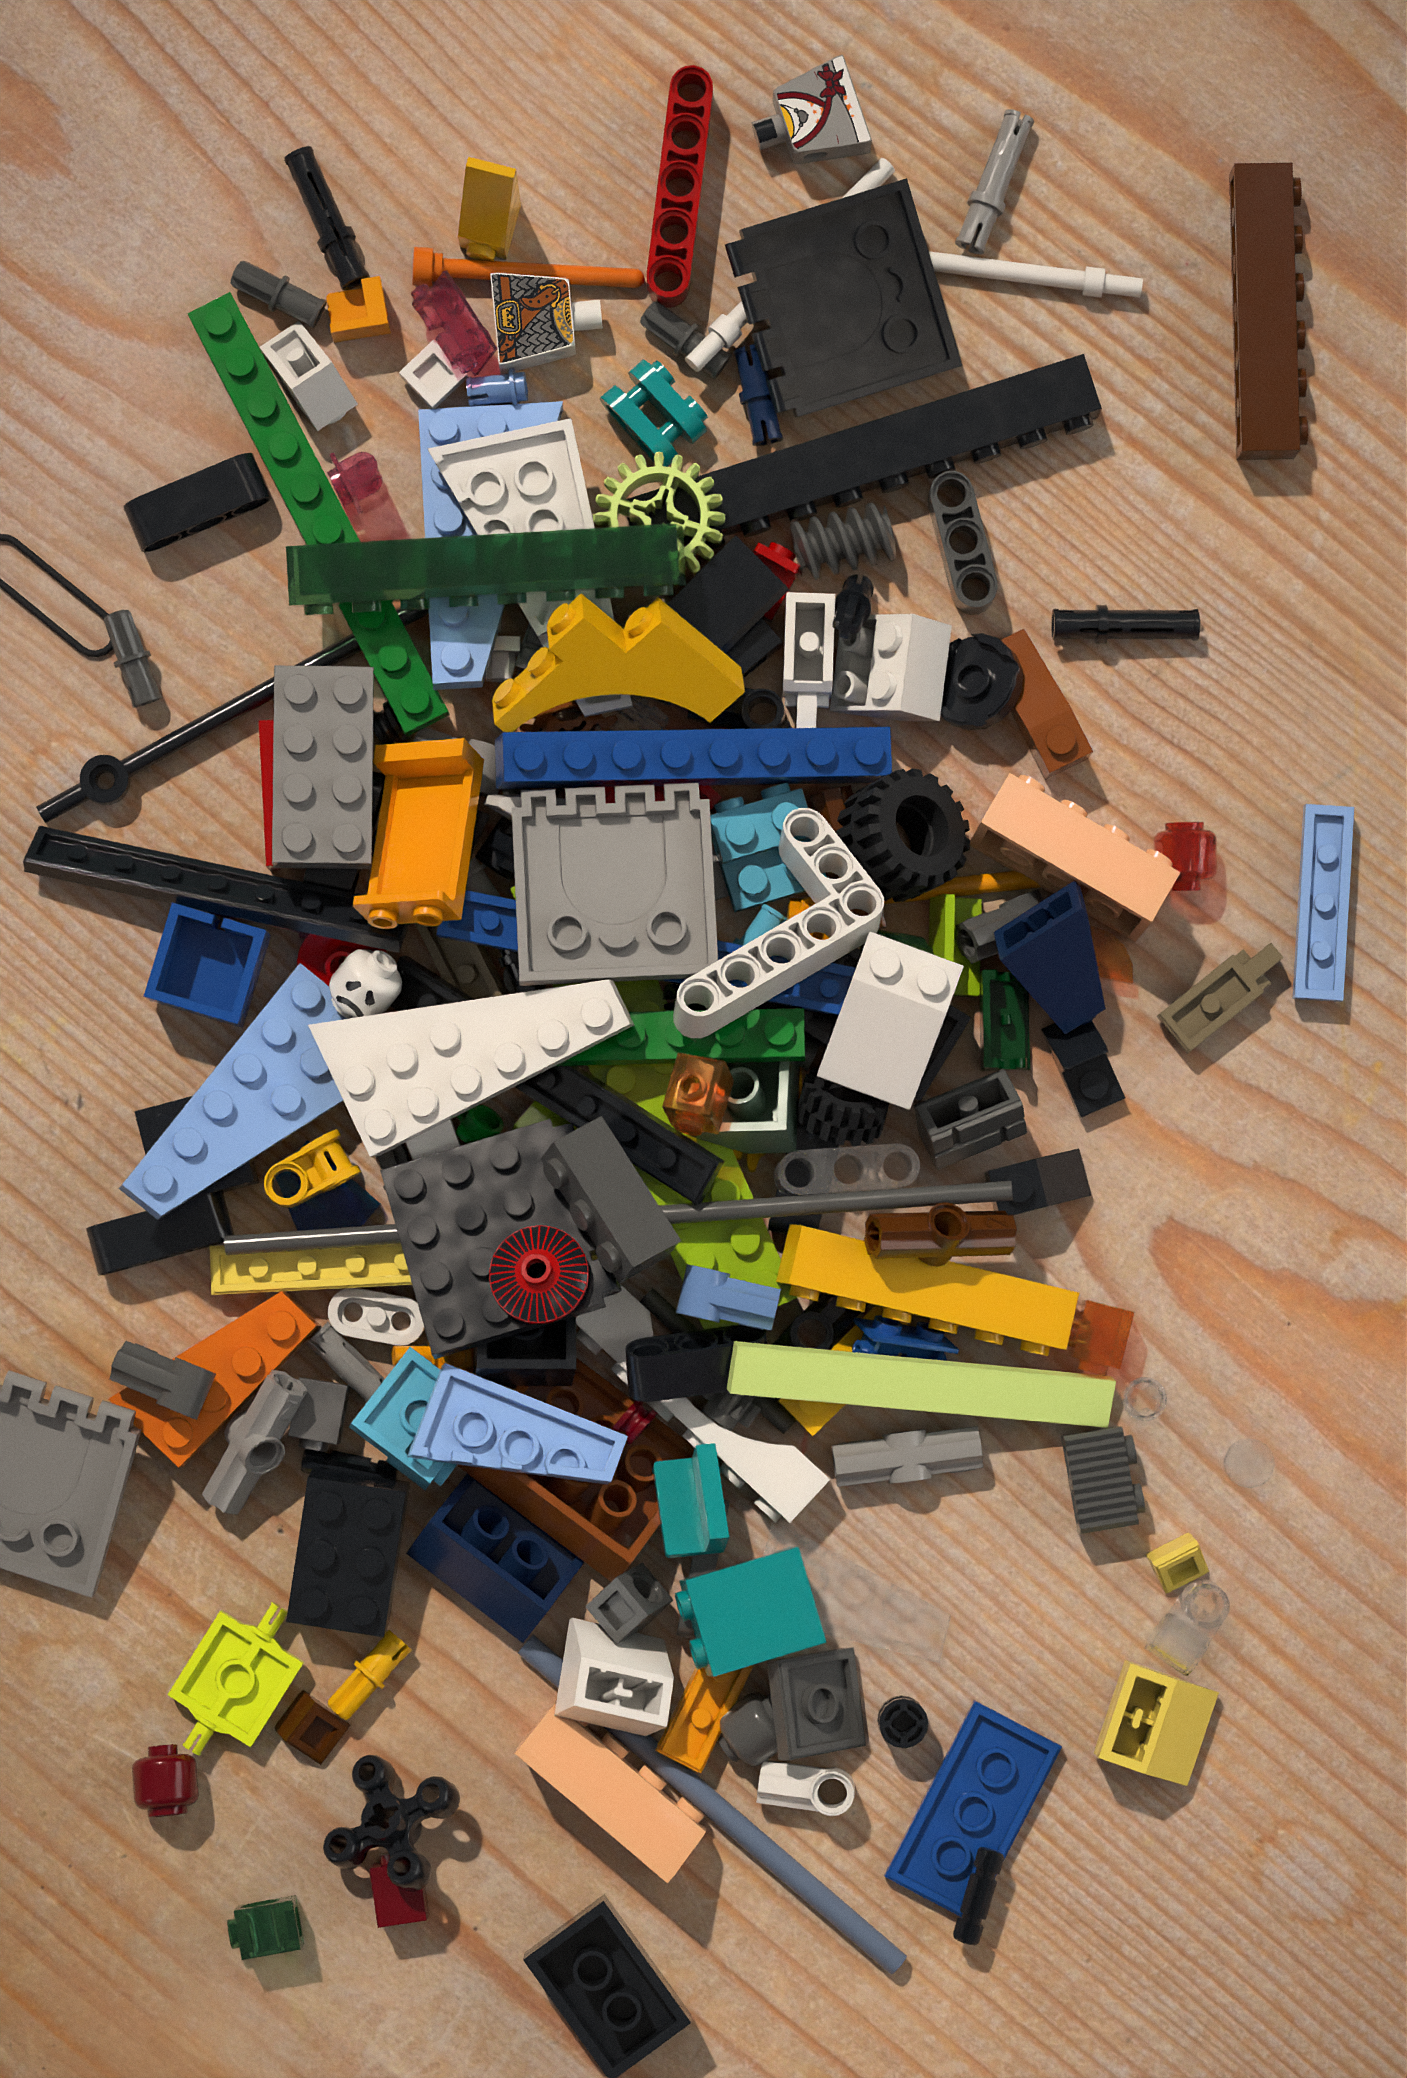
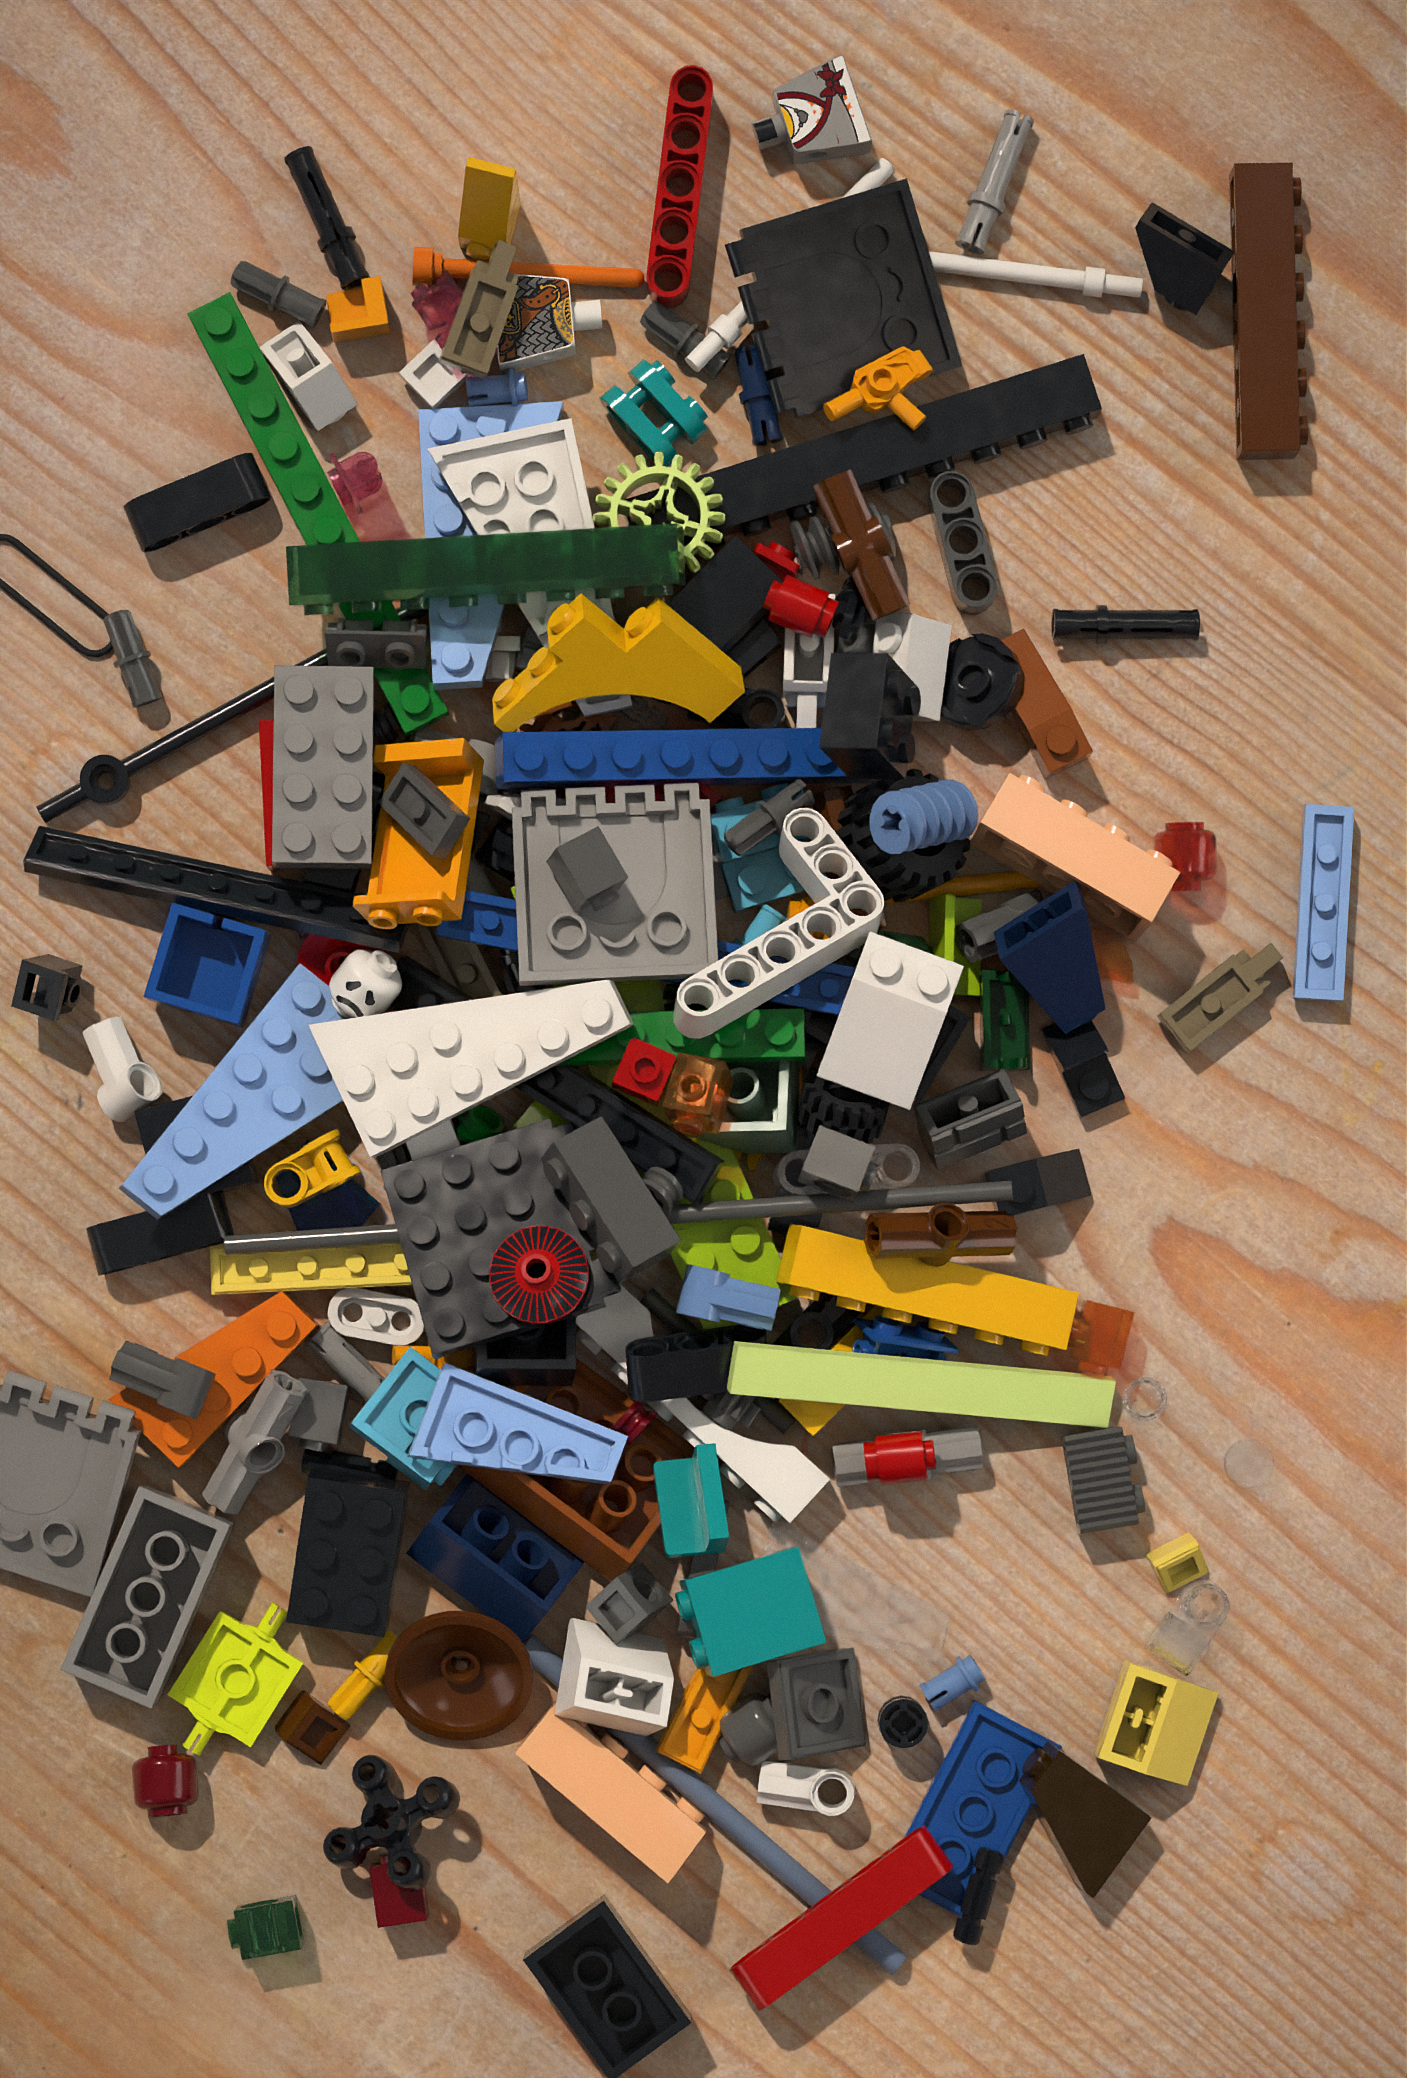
none -> black brick [11,954,83,1021]
none -> light grey brick [60,1484,235,1709]
none -> white piece [82,1016,162,1122]
none -> dark grey hinge [325,618,427,669]
none -> dark grey plate [378,763,470,859]
none -> reddish brown dish [385,1611,534,1740]
none -> dark tan hinge [438,240,519,380]
none -> dark grey brick [546,826,628,912]
none -> red bracket [612,1038,676,1107]
none -> dark grey bush [642,1167,684,1216]
none -> dark grey axle [724,778,815,856]
none -> red beam [729,1825,954,2011]
none -> red brick [763,575,840,638]
none -> brick [798,1125,879,1203]
none -> reddish brown piece [812,469,910,622]
none -> black brick [819,653,921,779]
none -> light orange piece [823,346,934,431]
none -> red brick [863,1431,936,1485]
none -> medium blue piece [869,779,979,854]
none -> medium blue pin [920,1655,986,1712]
none -> dark brown slope [1019,1741,1151,1898]
none -> black slope [1135,202,1235,315]

